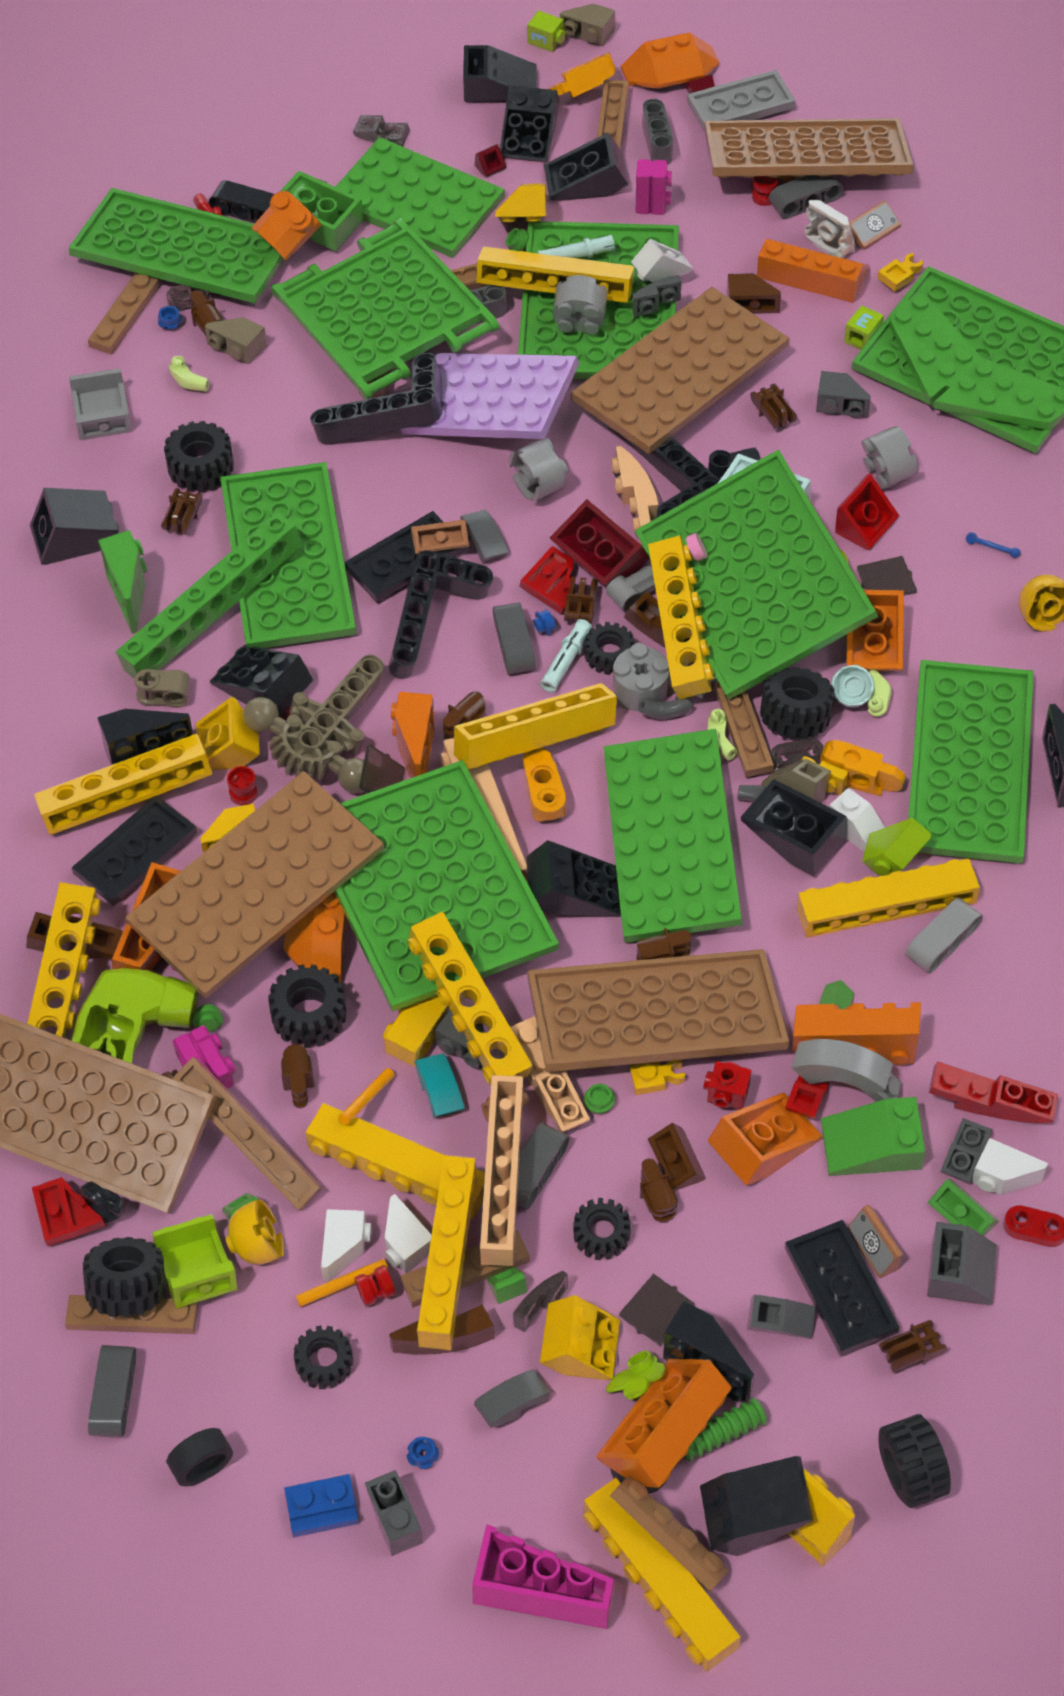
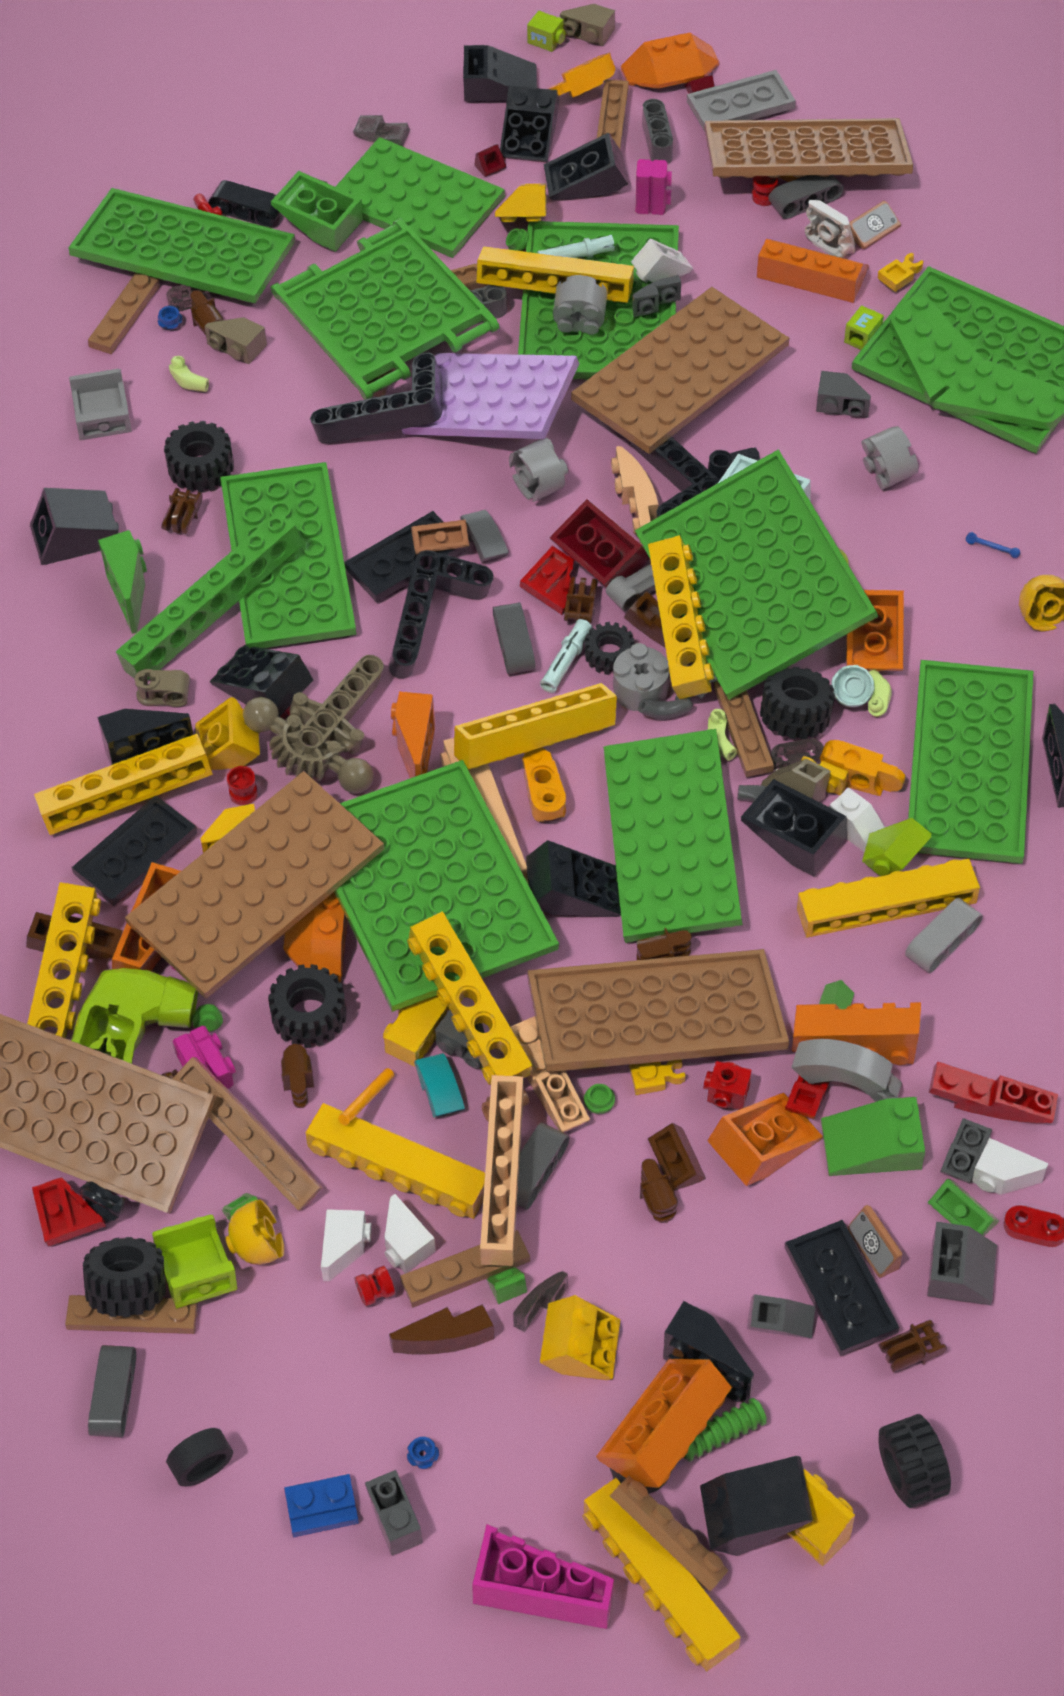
orange slope [251,191,322,261] -> none
black tyre [293,1326,353,1389] -> none
light orange bar [295,1258,388,1307] -> none
clear smoke piece [359,745,405,793] -> none
yellow brick [417,1155,476,1350] -> none
reddish brown arm [443,691,486,740] -> none
dark grey slope [474,1369,550,1428] -> none
blue plate [533,609,557,636] -> none
black tyre [573,1198,631,1260] -> none
lime plate [605,1351,666,1400] -> none
clear smoke piece [619,1273,695,1347] -> none
bright pink tile [686,532,708,562] -> none
reddish brown slope [727,273,781,314] -> none
reddish brown arm [750,383,797,429] -> none
red slope [835,473,900,550] -> none
clear smoke piece [857,556,917,596] -> none

